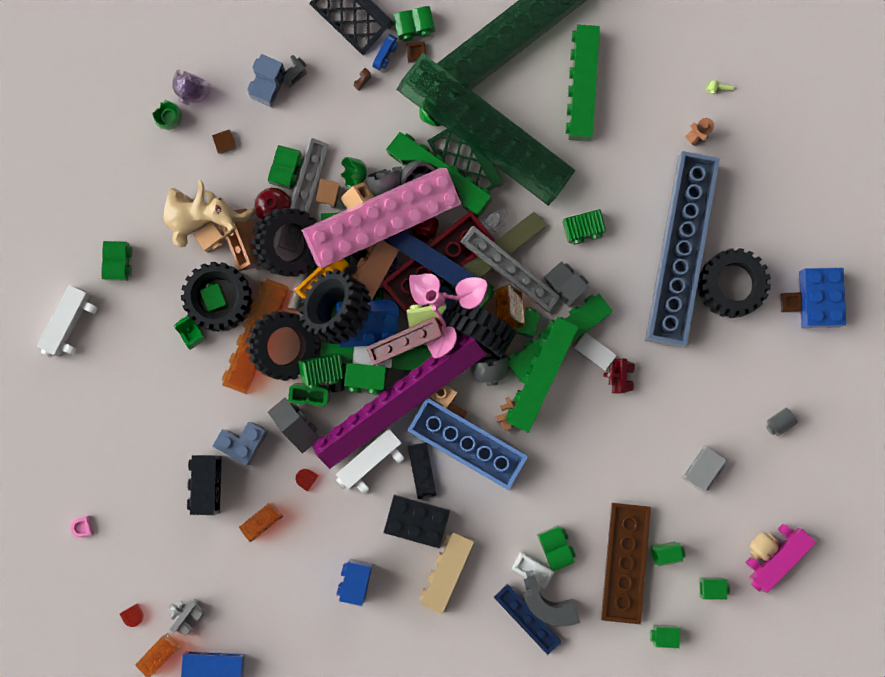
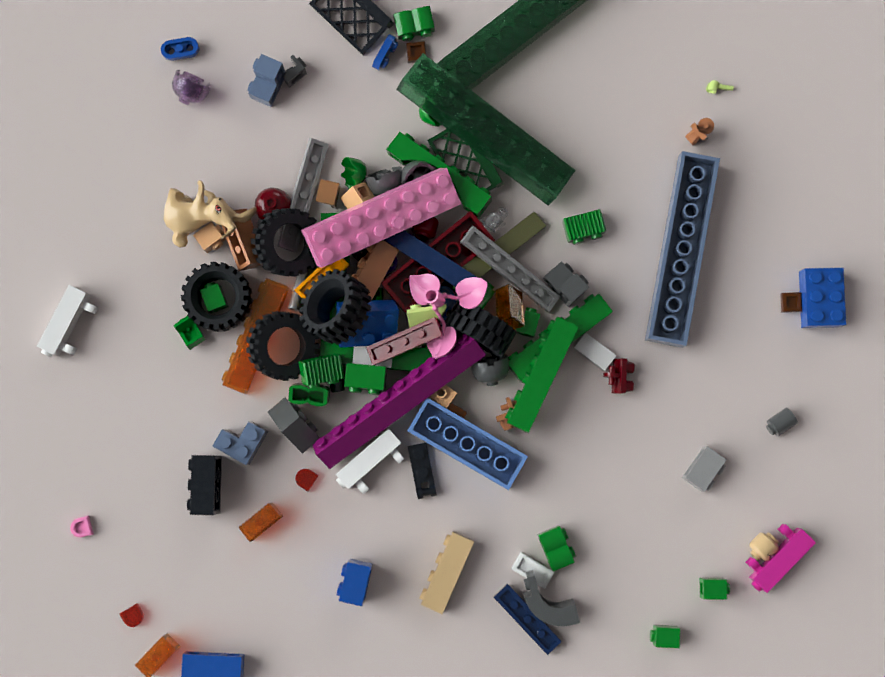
green brick [101,241,133,281] -> none
green hair [153,99,182,130] -> none
light grey hips [169,599,204,636] -> none
reddish brown tile [212,129,236,154] -> none
green brick [267,145,304,190] -> none
reddish brown tile [354,68,371,91] -> none
black brick [383,494,450,549] -> none
green brick [565,24,600,141] -> none
reddish brown plate [601,502,651,625] -> none
green brick [651,541,686,566] -> none
black tyre [698,248,771,318] -> none
none -> blue plate [161,37,199,61]

